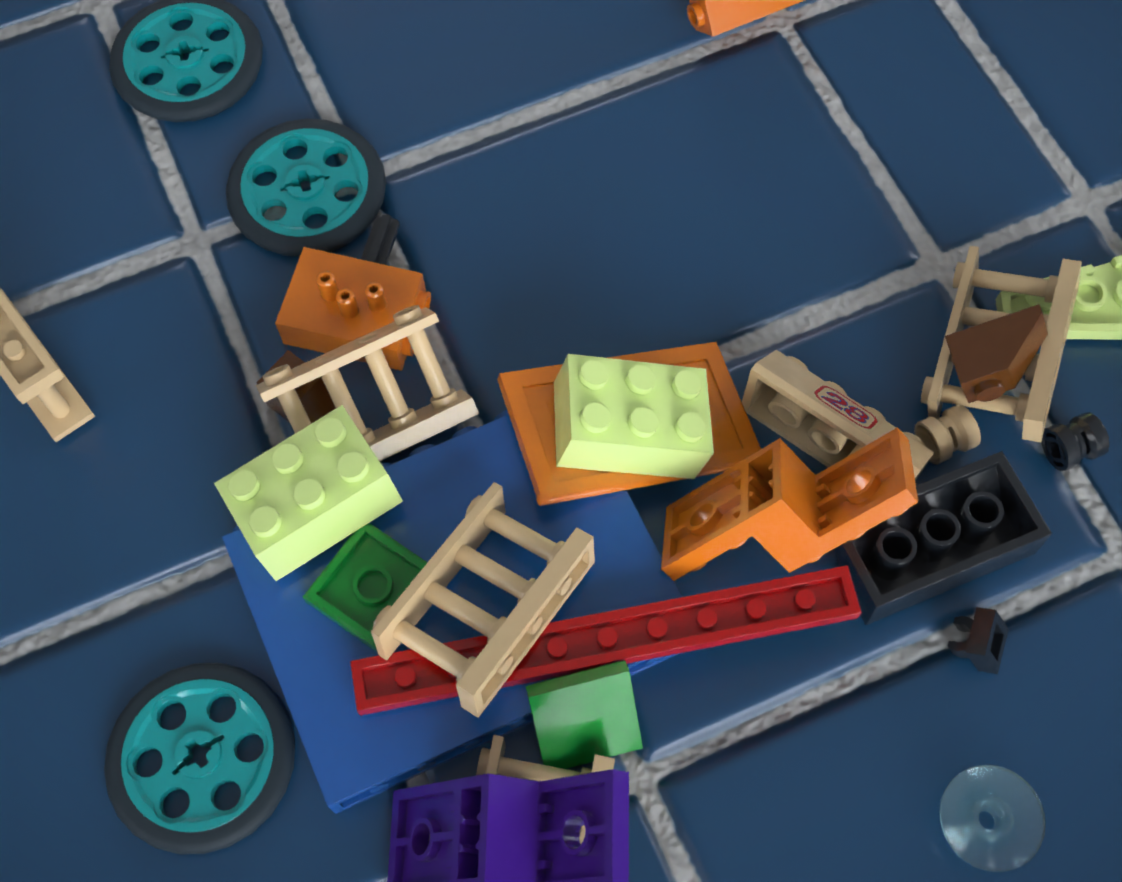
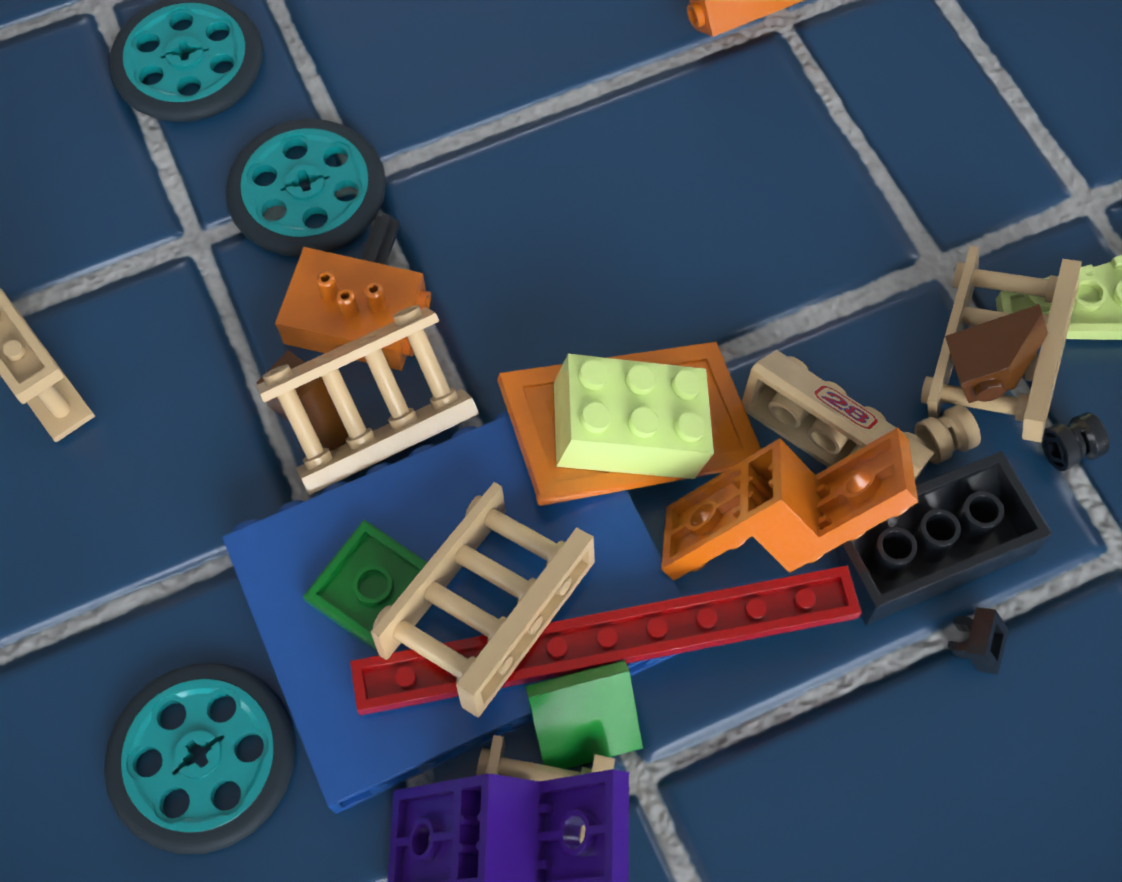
yellowish green brick [214,405,403,581] -> none
clear light blue dish [939,765,1046,872] -> none

